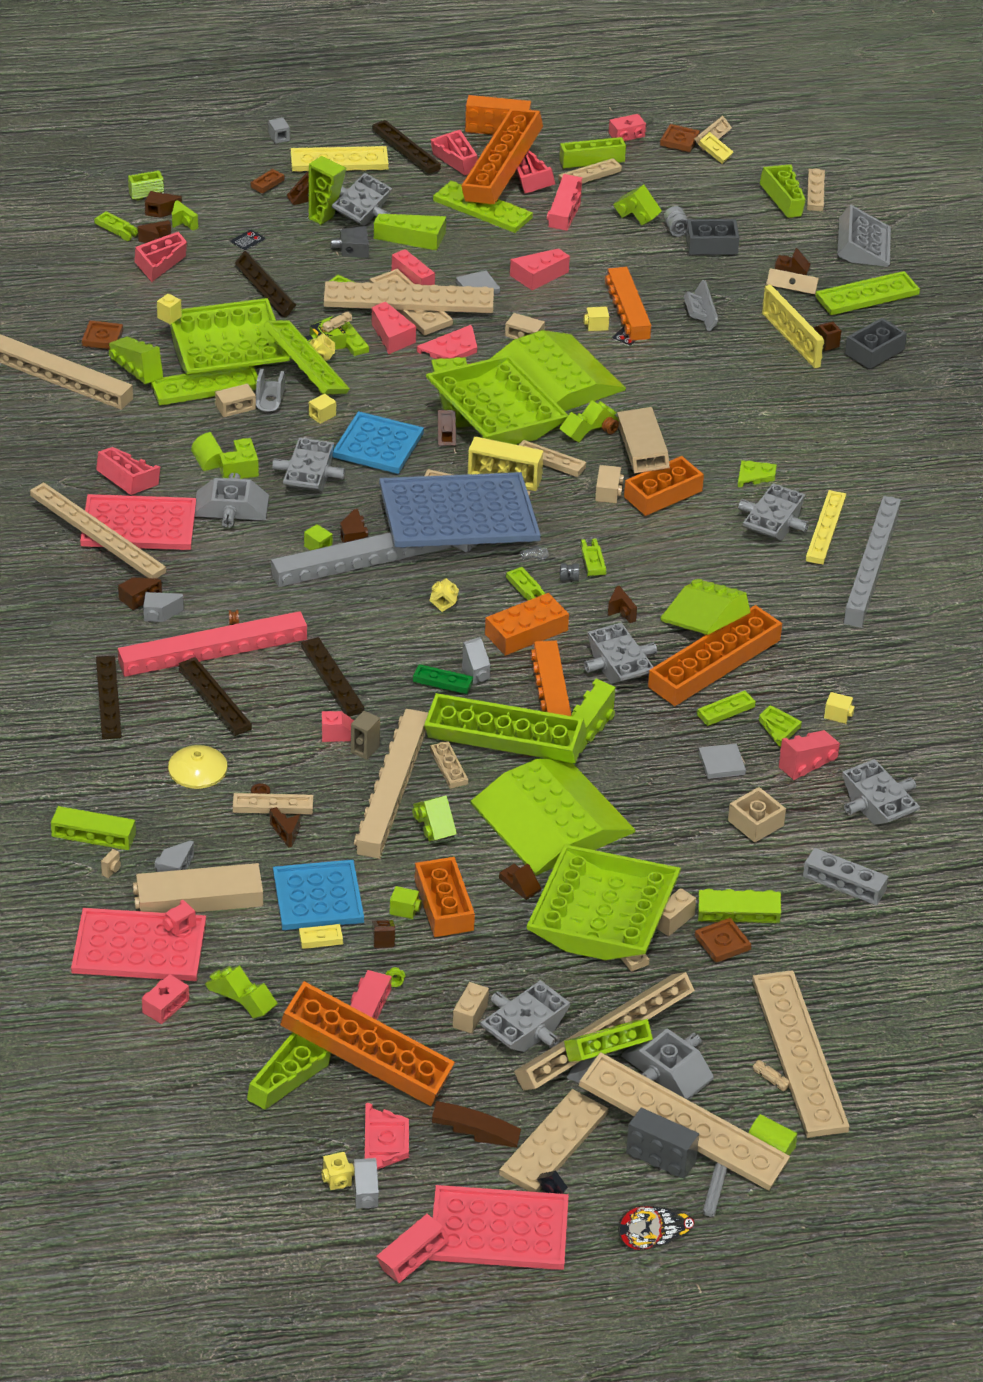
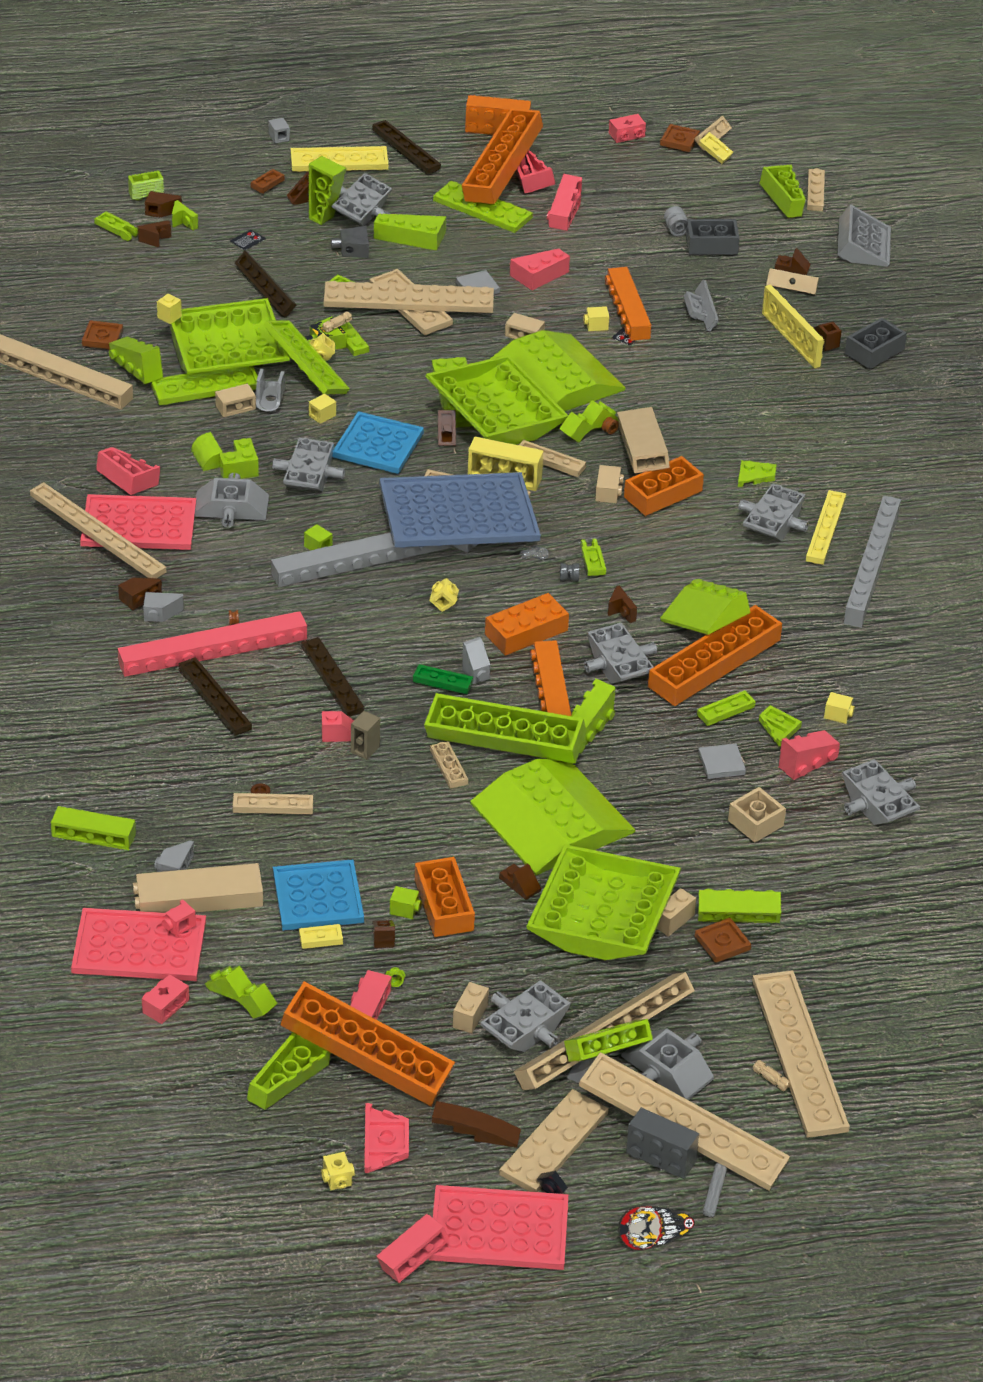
dark brown plate [96,655,121,740] -> none
tan plate [101,849,121,878] -> none
coral wedge [134,232,187,282] -> none
light yellow dish [168,745,227,789] -> none
reddish brown slope [270,807,301,848] -> none
reddish brown slope [340,509,368,543] -> none
tan brick [354,709,428,859] -> none
light grey slope [354,1158,379,1209] -> none
coral wedge [372,301,416,355] -> none
coral brick [391,249,435,285] -> none
lime brick [412,795,457,841] -> none
coral wing [417,325,477,359] -> none
coral wedge [430,130,478,175] -> none
lime hinge [506,567,545,601] -> none
tan plate [558,158,622,183] -> none
lime brick [559,137,626,168] -> none
lime brick [613,184,662,226] -> none
tan plate [621,954,649,972] -> none
lime brick [748,1114,798,1155] -> none
light grey brick [803,848,889,905] -> none
lime plate [815,271,920,315] -> none

